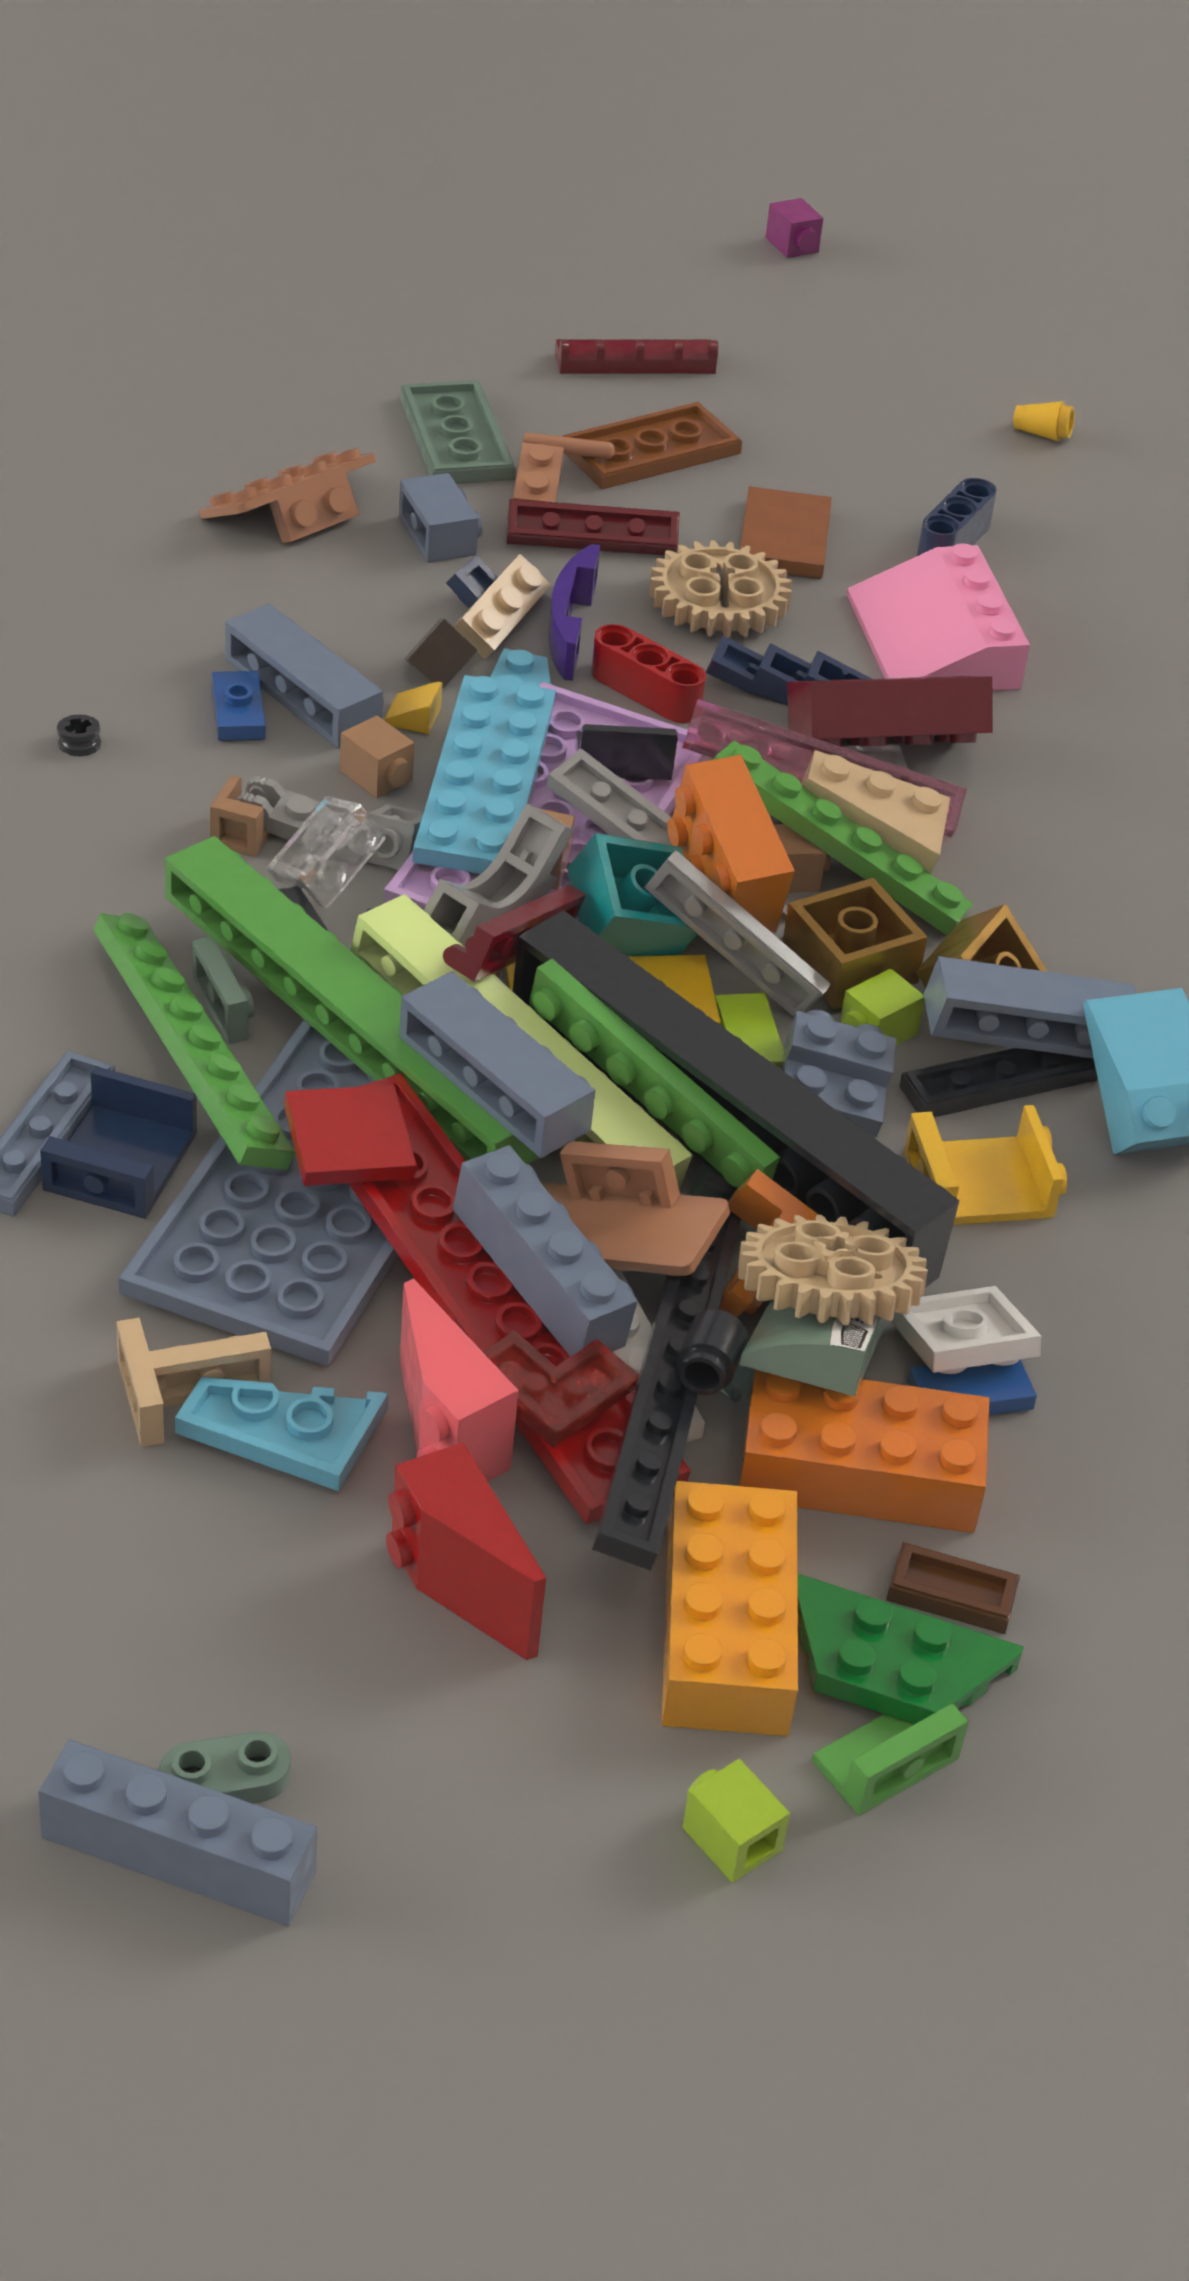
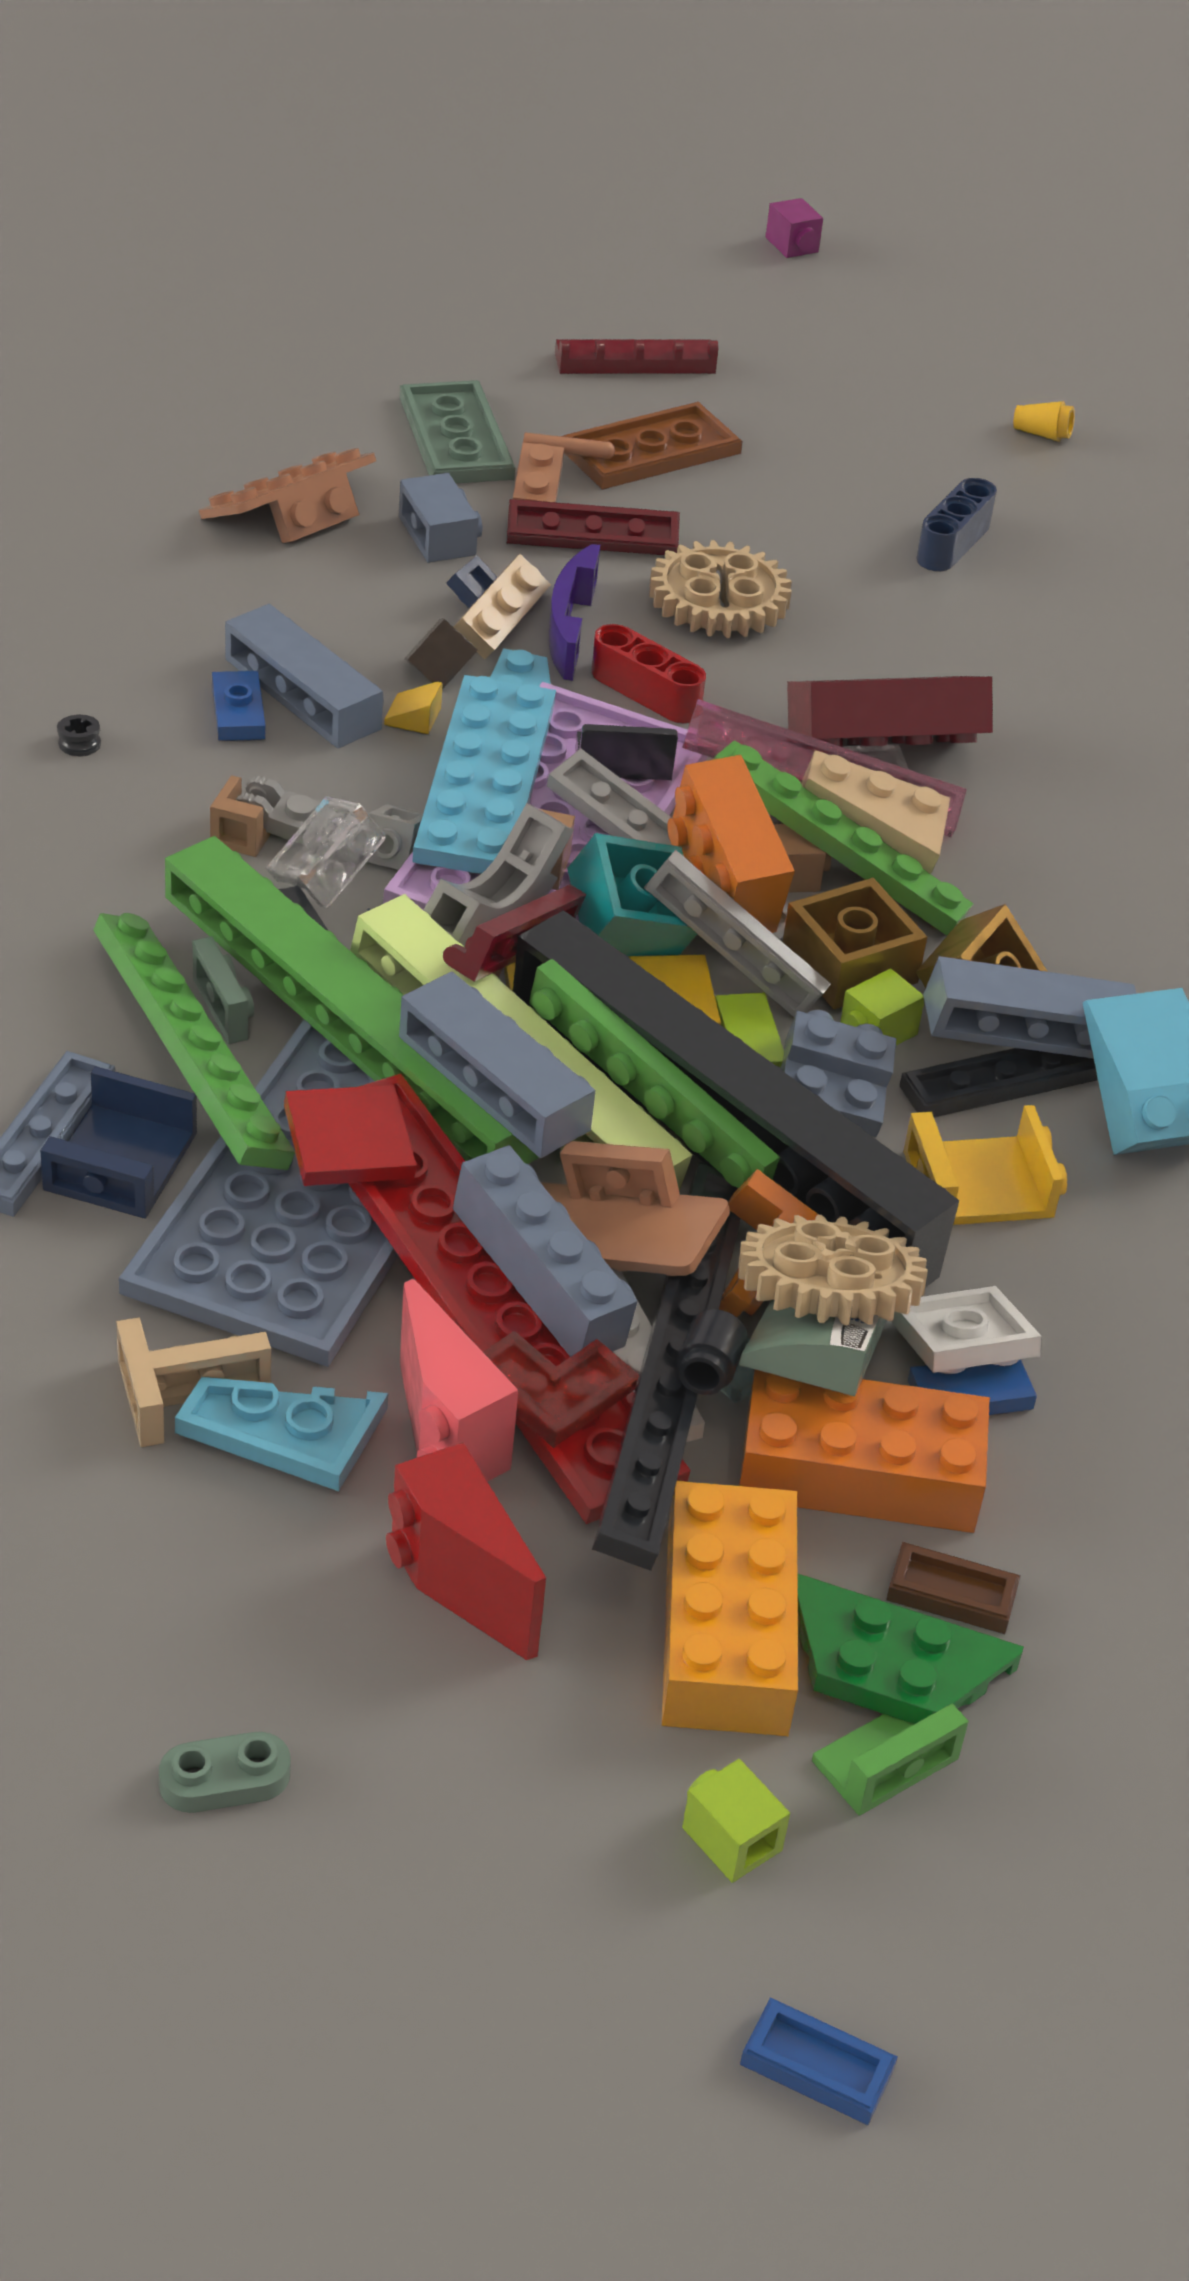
sand blue brick [38,1739,317,1926] -> none
medium nougat brick [340,716,415,798] -> none
dark blue slope [706,636,872,705] -> none
dark orange tile [740,486,832,578] -> none
bright pink slope [846,544,1030,691] -> none
none -> blue tile [740,1997,898,2125]

